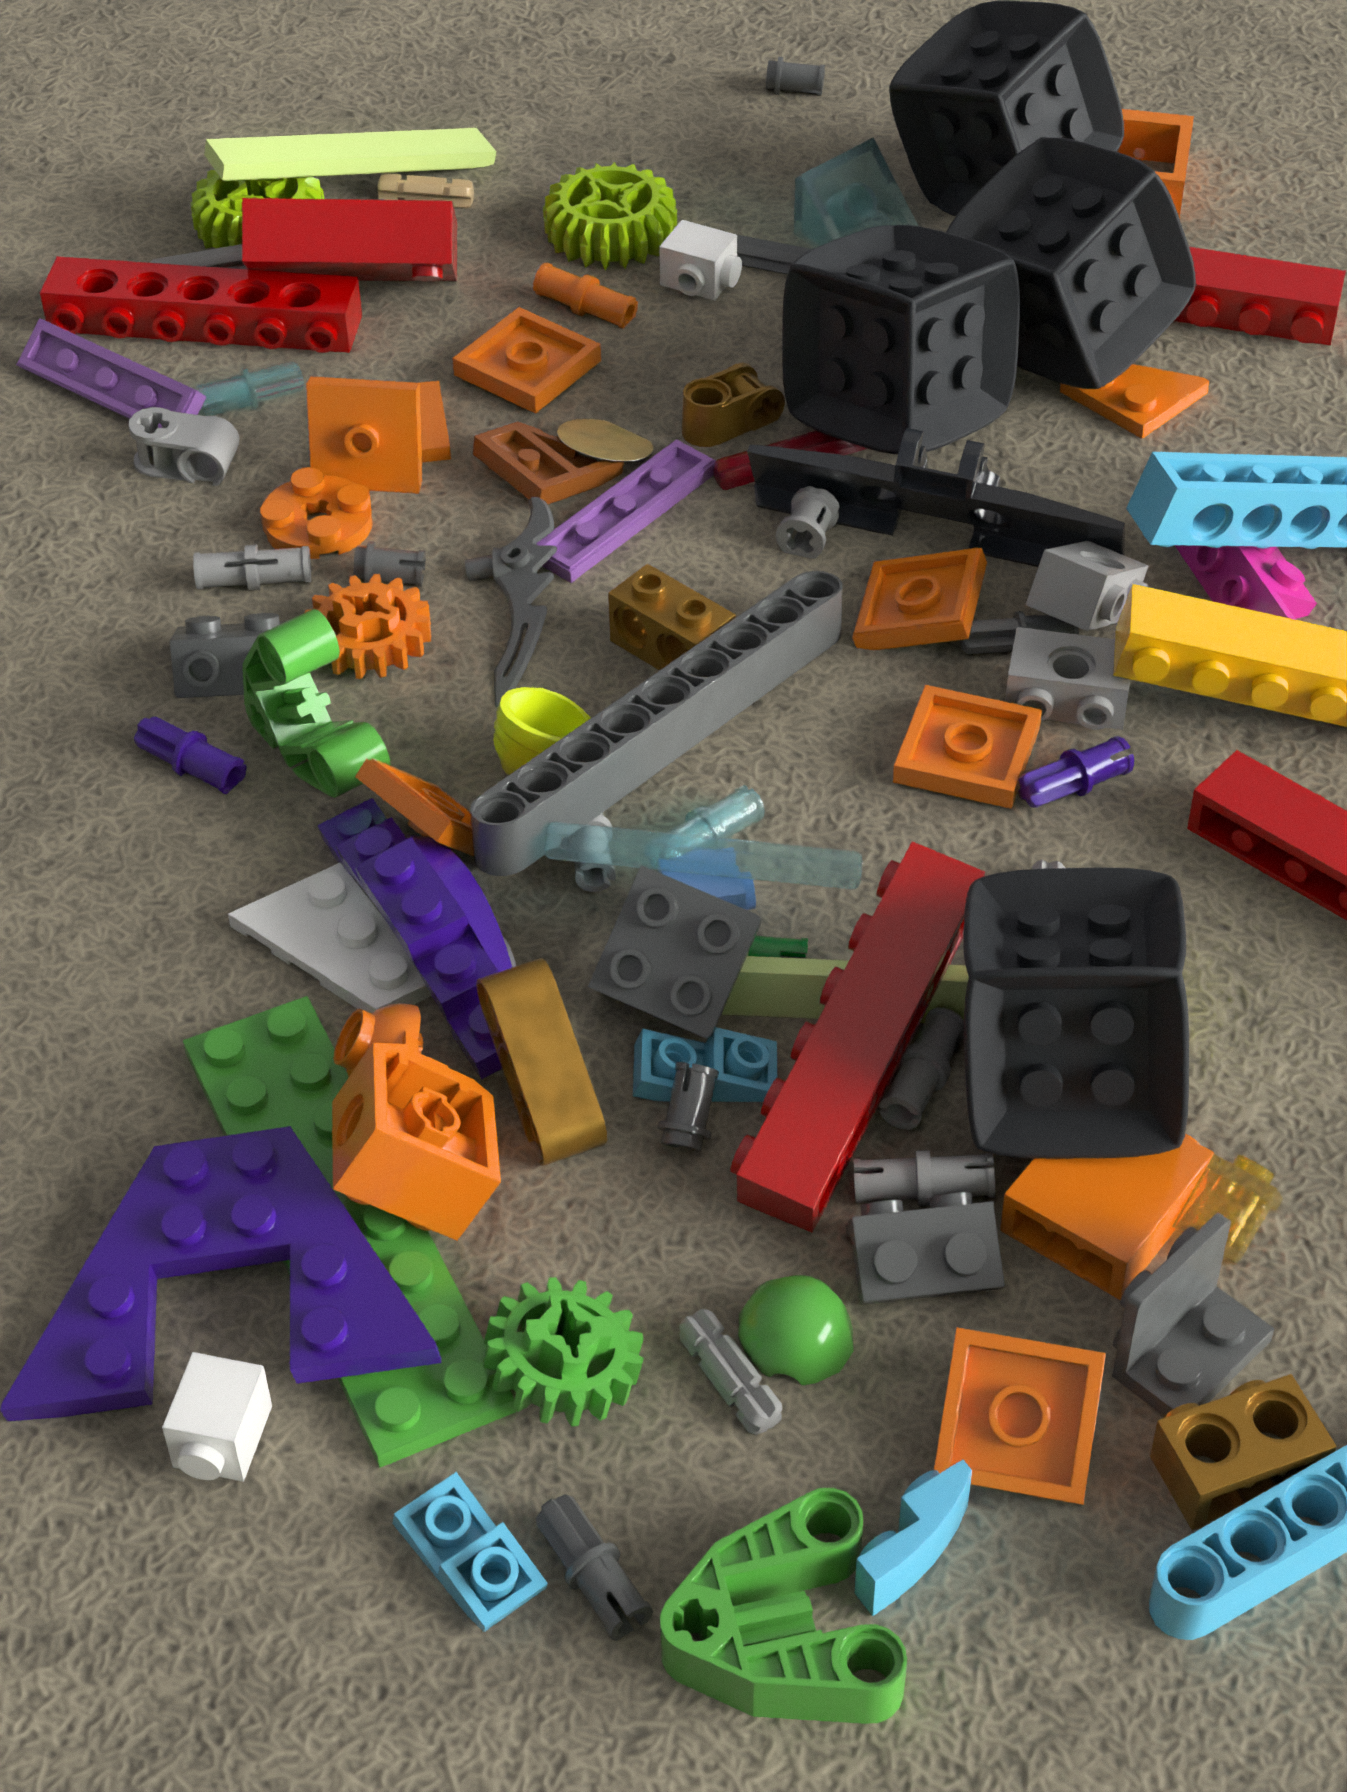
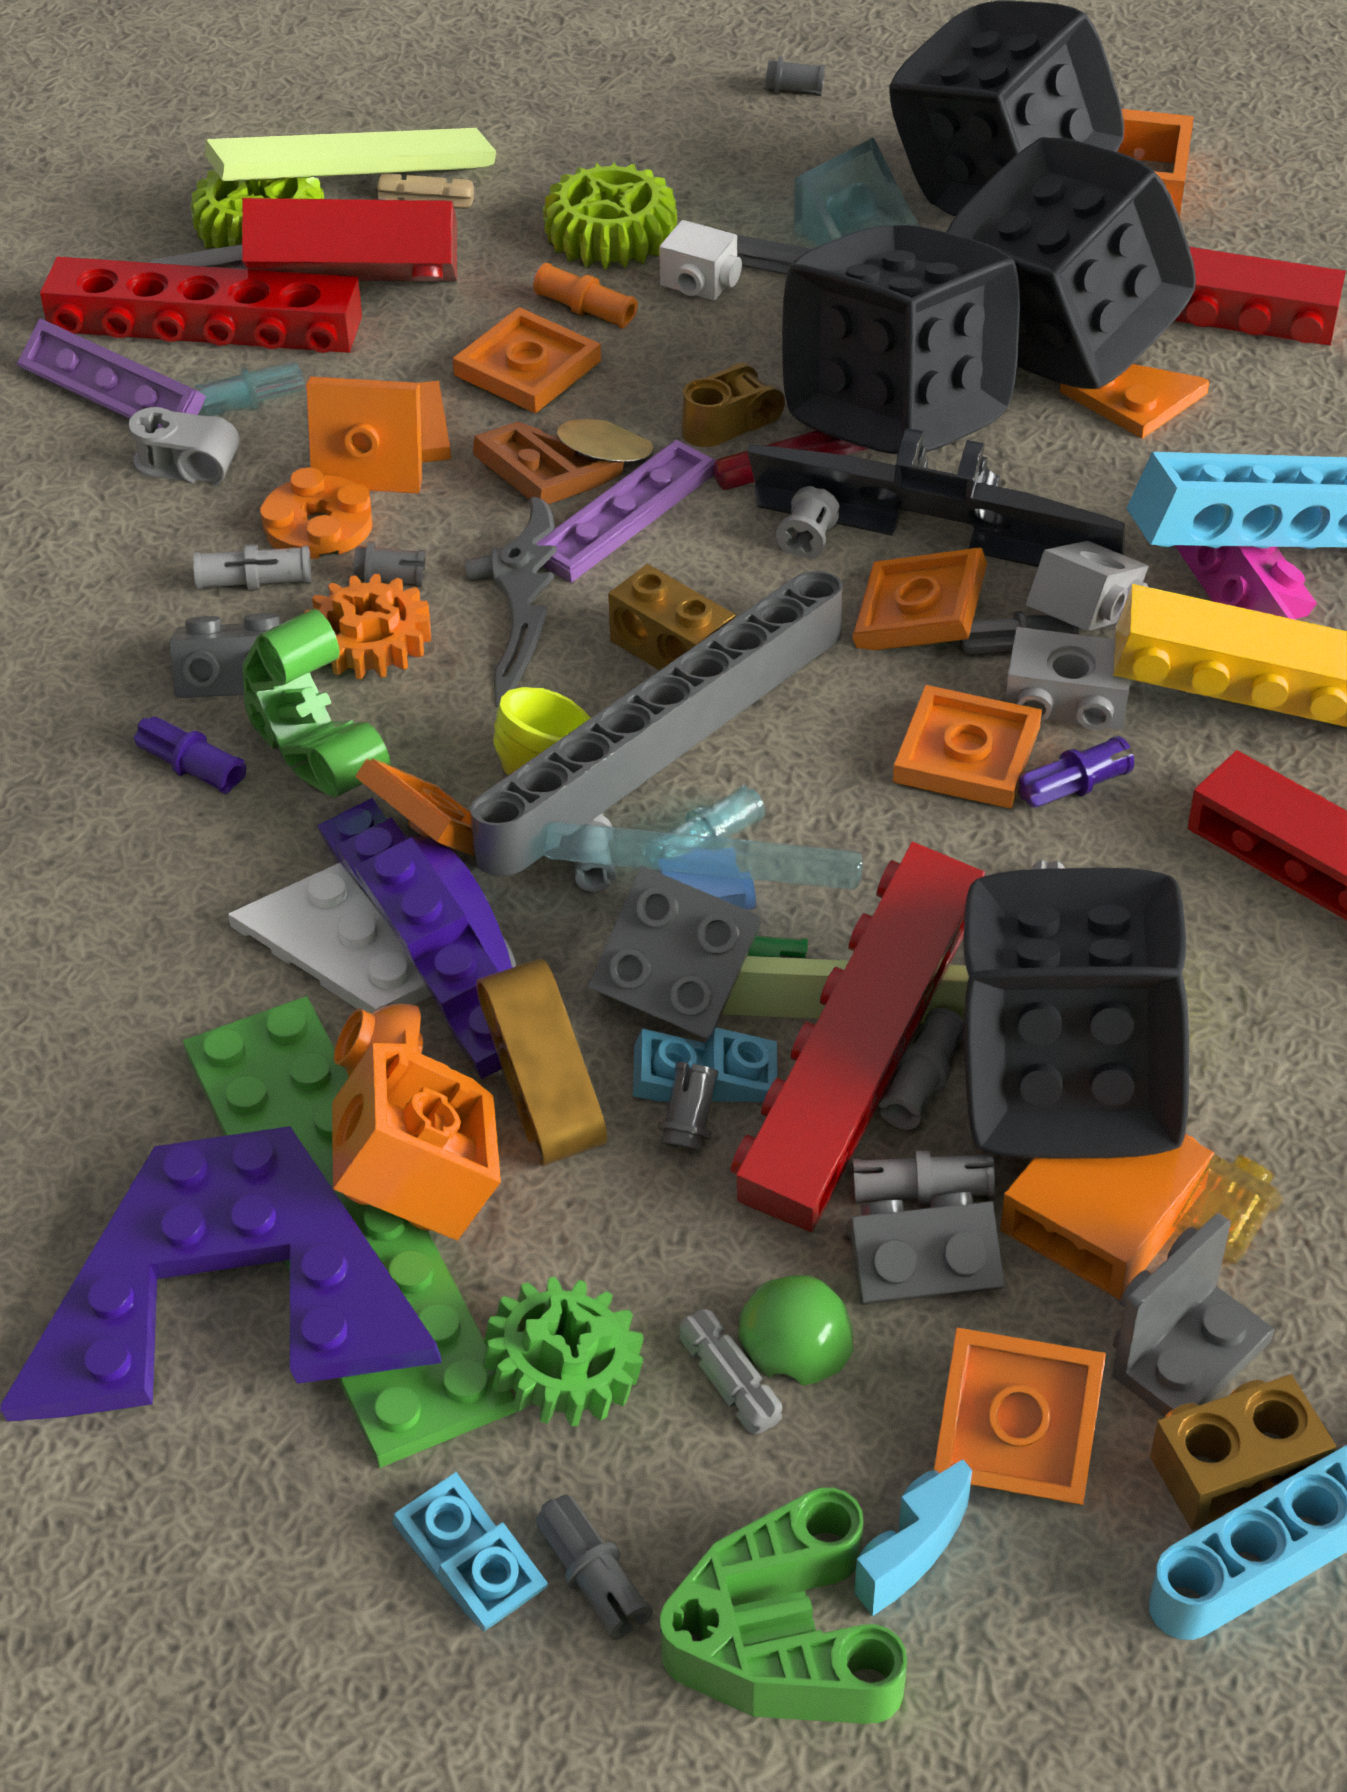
white brick [162,1352,272,1482] -> none

